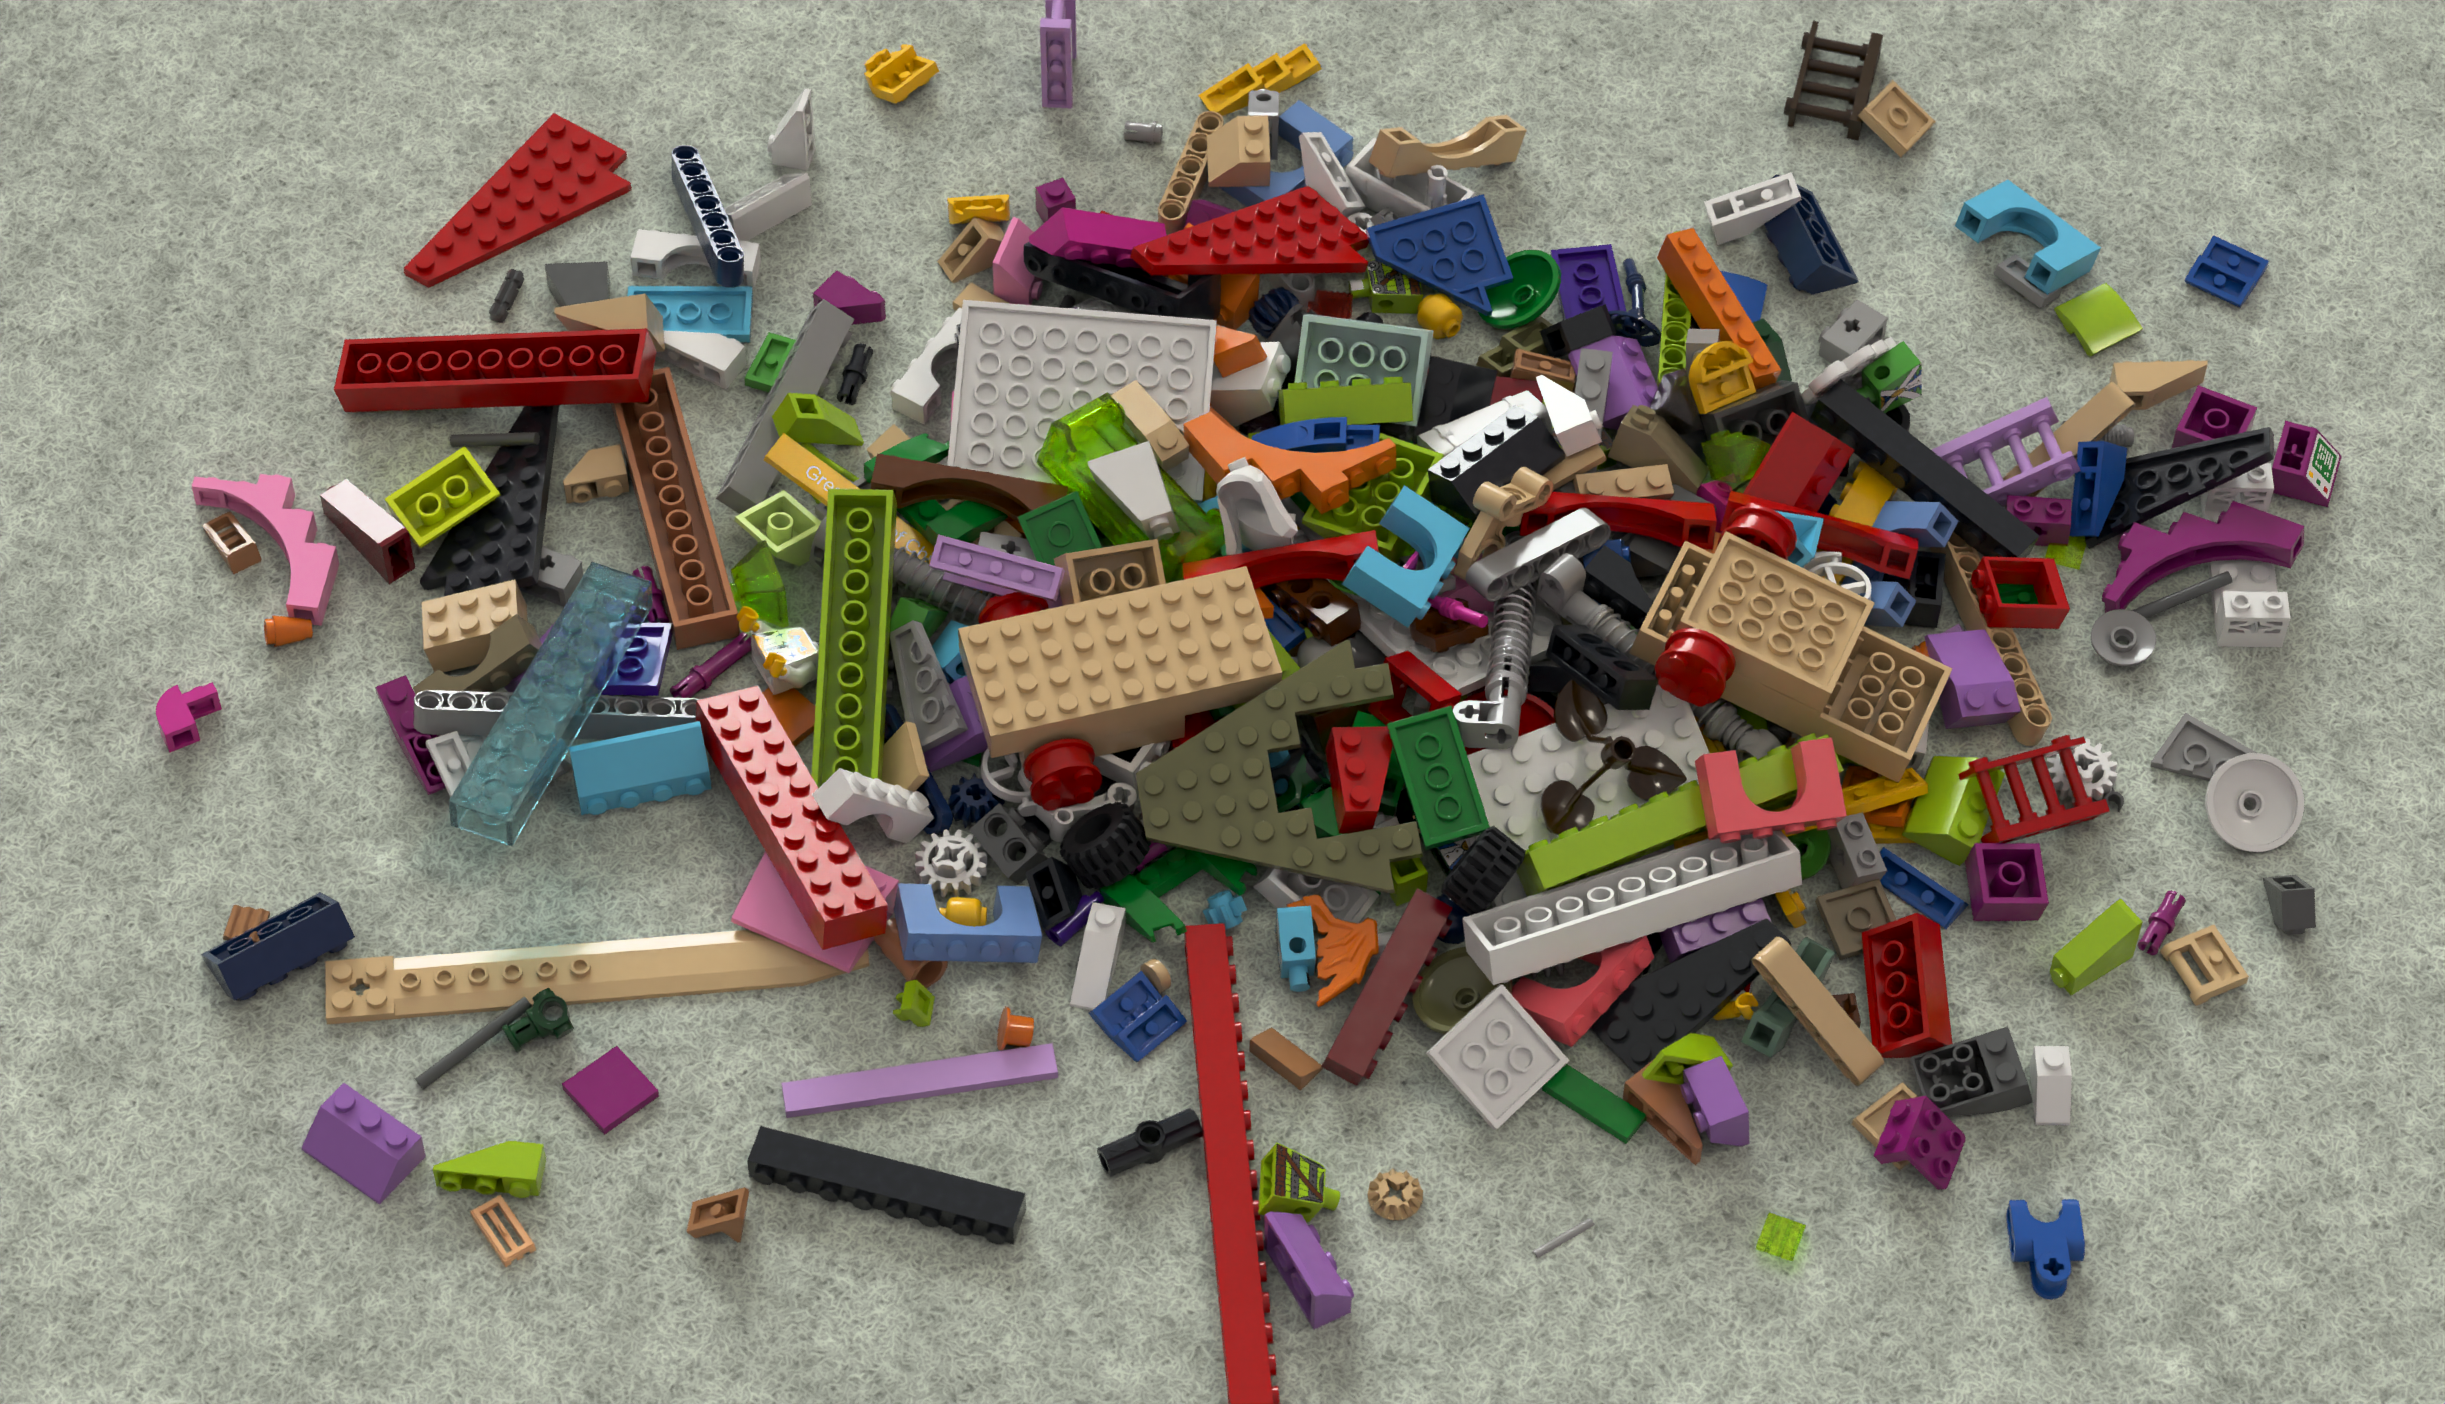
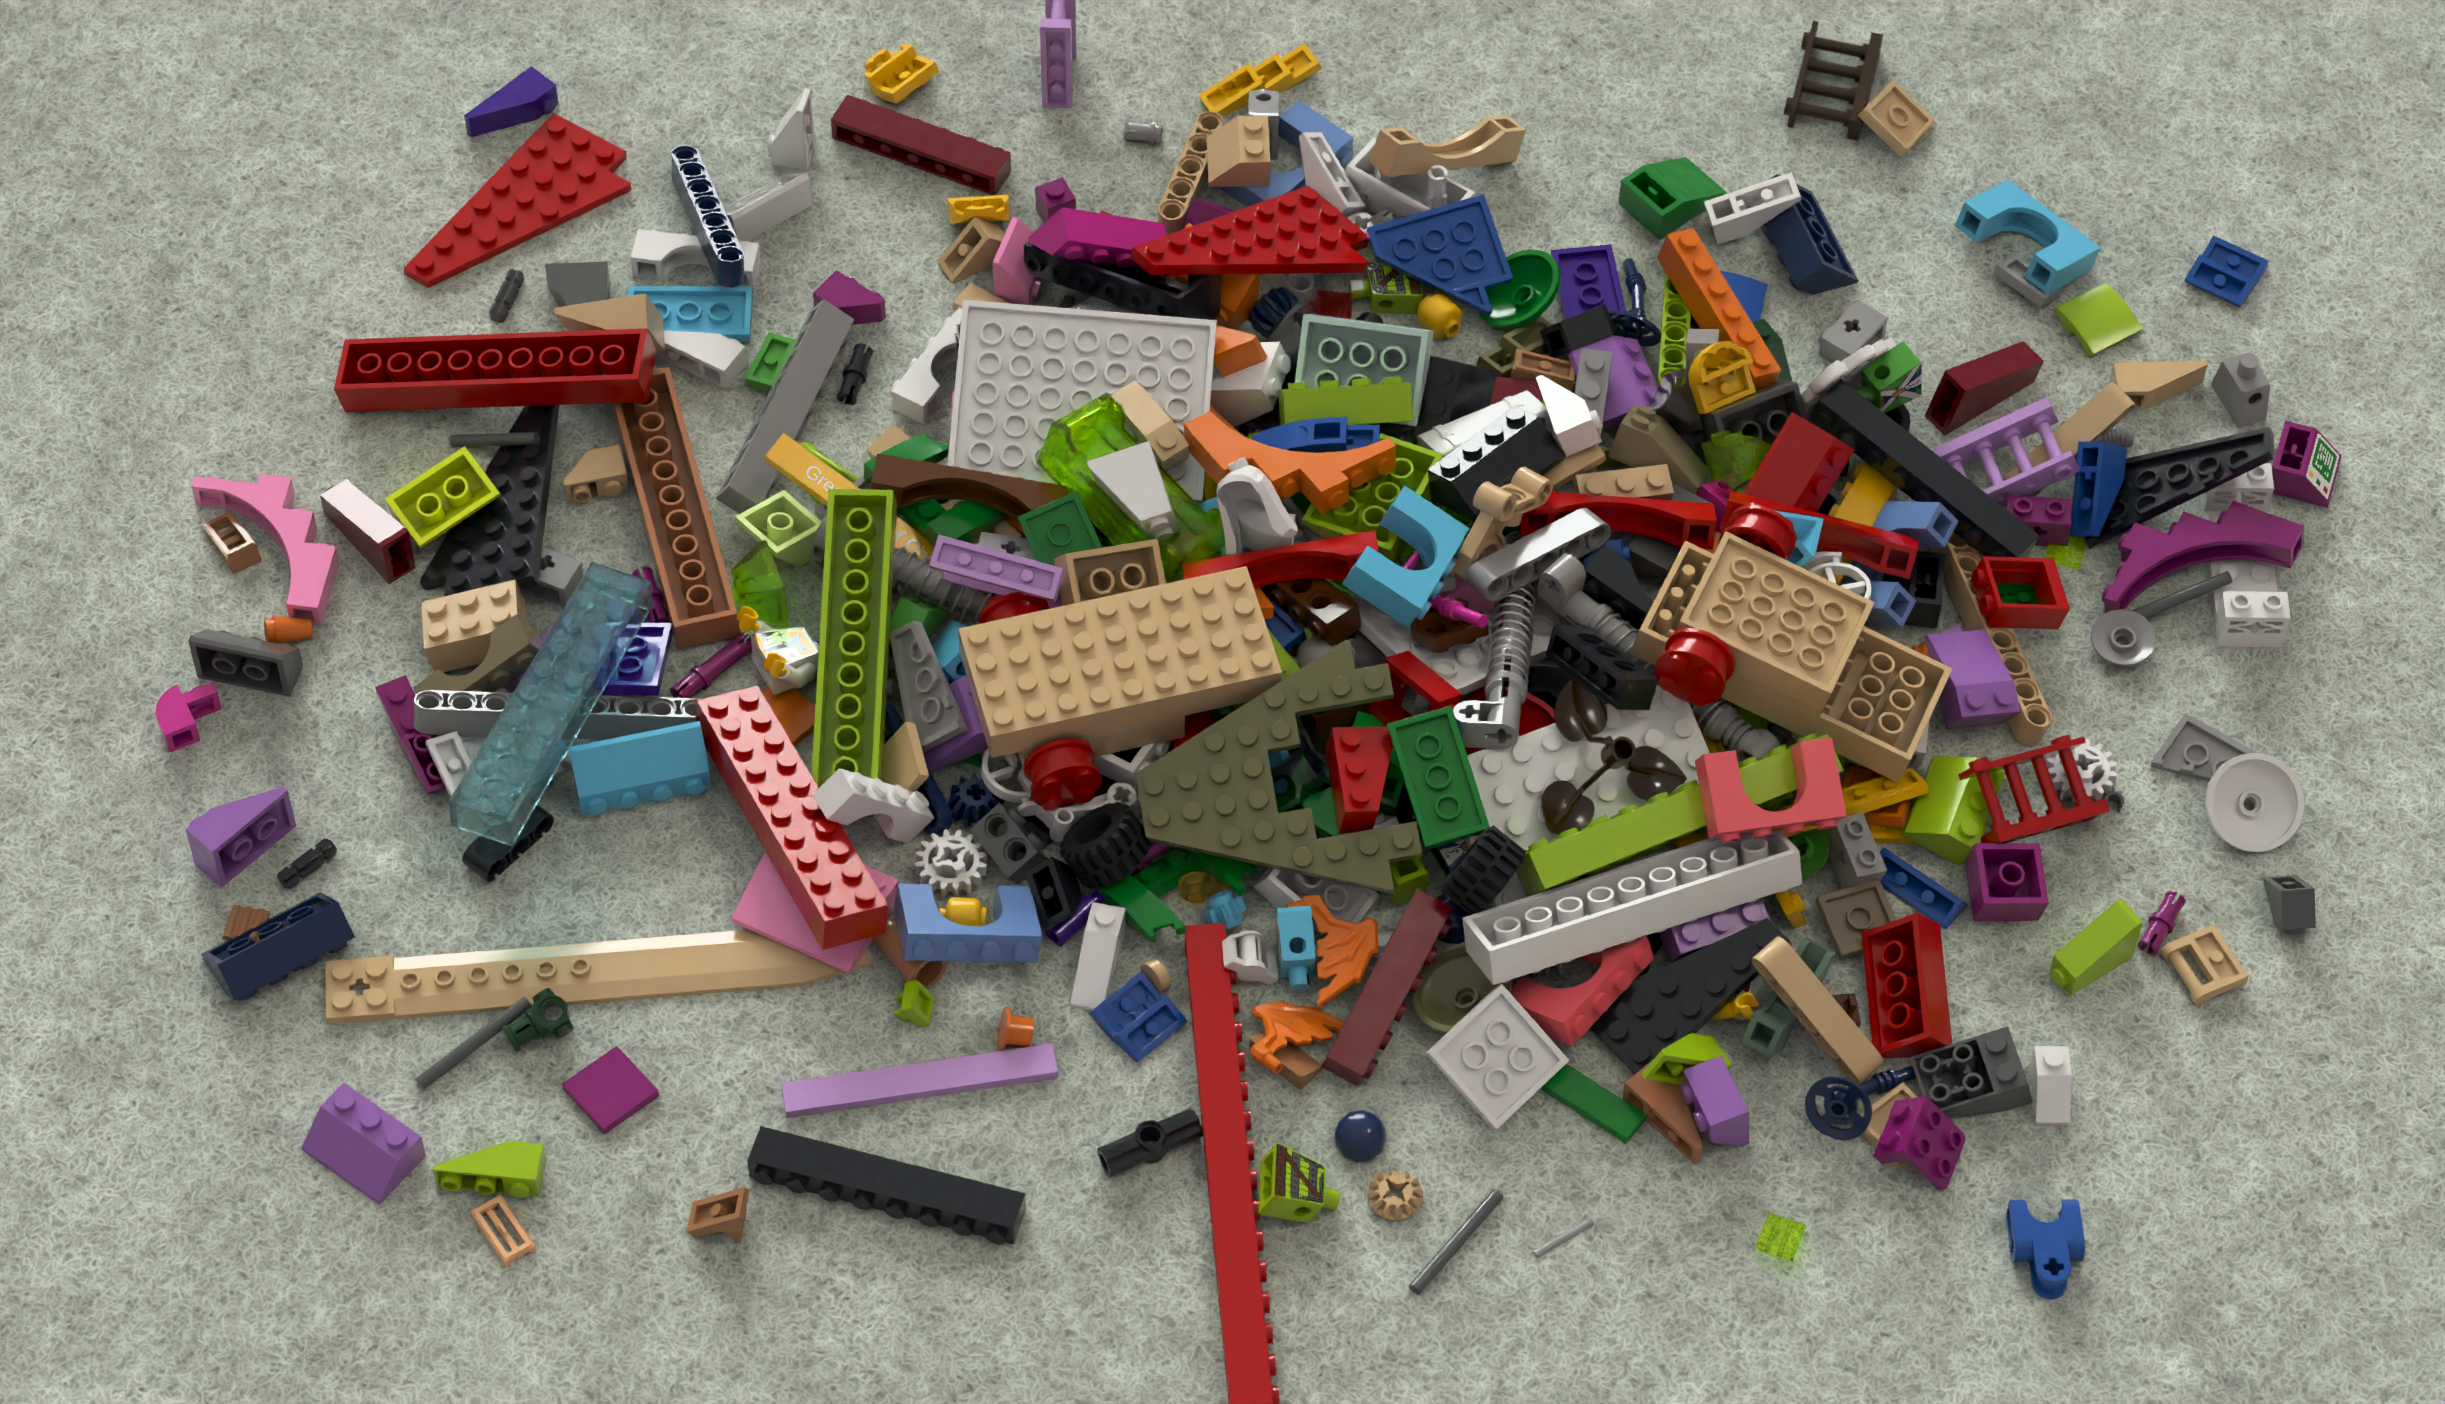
lime slope [772,393,864,446] -> none
medium lavender slope [1264,1211,1354,1329] -> none
magenta brick [2171,385,2257,448] -> none
none -> medium lavender slope [185,787,296,888]
none -> dark grey slope [188,629,303,697]
none -> black axle [277,838,337,889]
none -> black beam [462,797,554,882]
none -> dark purple slope [464,66,559,137]
none -> dark red brick [831,95,1011,195]
none -> clear yellow plate [1178,872,1233,903]
none -> white piece [1222,931,1279,985]
none -> orange animal [1250,1001,1345,1074]
none -> dark blue hair [1335,1110,1386,1162]
none -> dark grey bar [1409,1189,1503,1295]
none -> green slope [1618,157,1727,240]
none -> dark blue dish [1805,1066,1916,1140]
none -> dark red slope [1924,341,2044,436]
none -> light grey torso [2211,353,2270,428]

